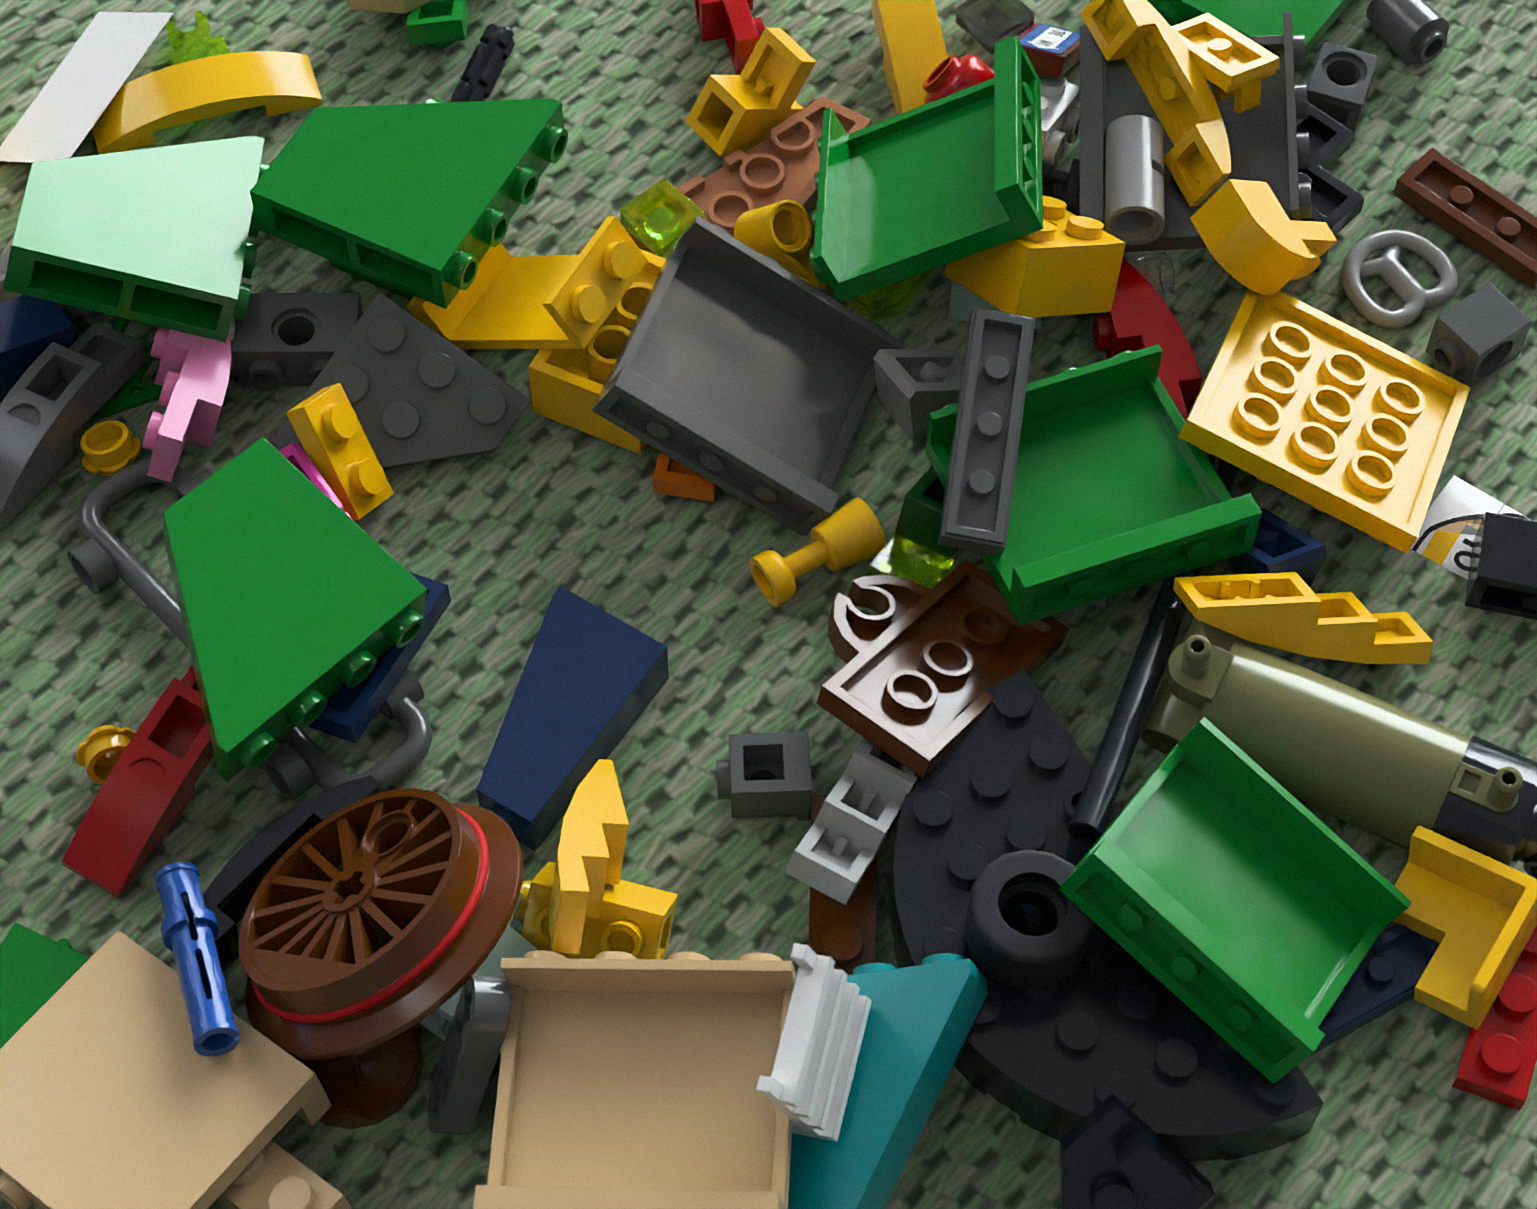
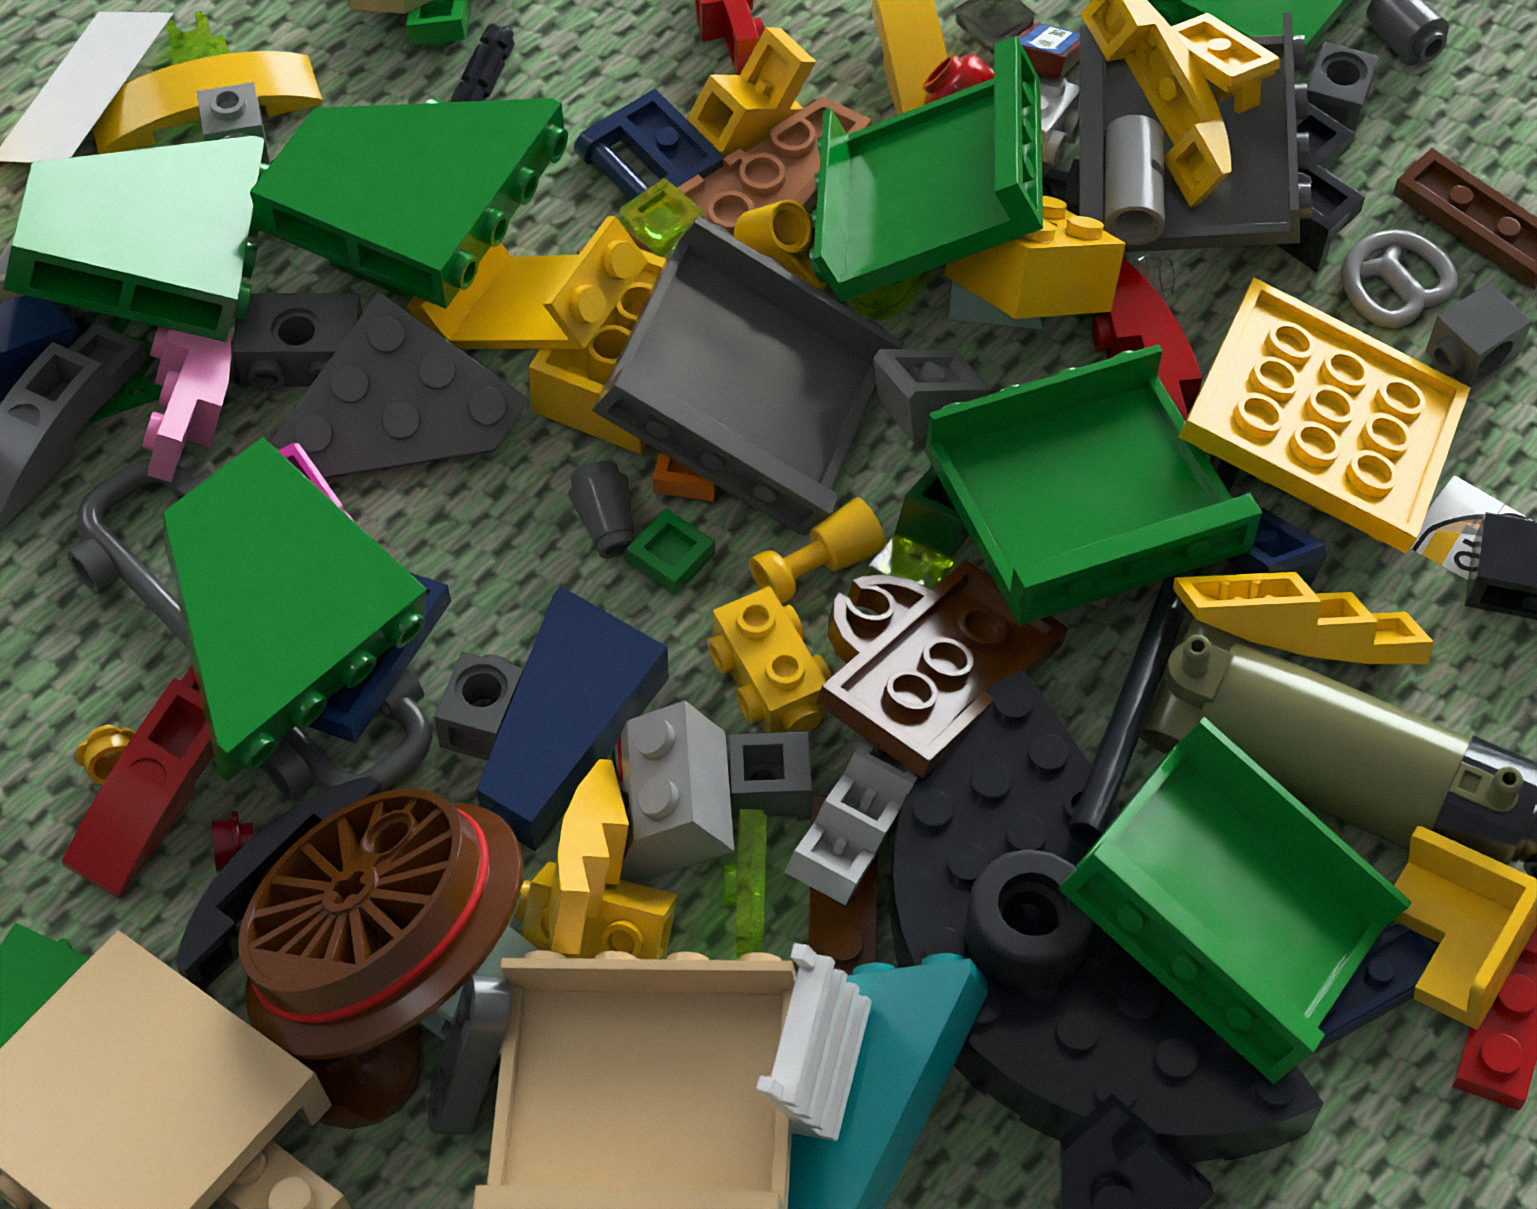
yellow plate [80,420,141,477] -> none
blue pin [155,862,240,1056] -> none
yellow plate [286,383,394,521] -> none
dark grey tile [938,307,1036,556] -> none
yellow brick [1190,179,1337,296] -> none
none -> light grey brick [196,82,270,165]
none -> dark red plate [212,810,254,873]
none -> dark grey brick [434,651,524,761]
none -> dark grey cone [568,461,634,559]
none -> dark blue plate [574,89,725,213]
none -> light grey slope [608,700,734,883]
none -> green plate [626,508,715,595]
none -> yellow brick [707,586,832,733]
none -> clear neon green plate [724,809,767,960]

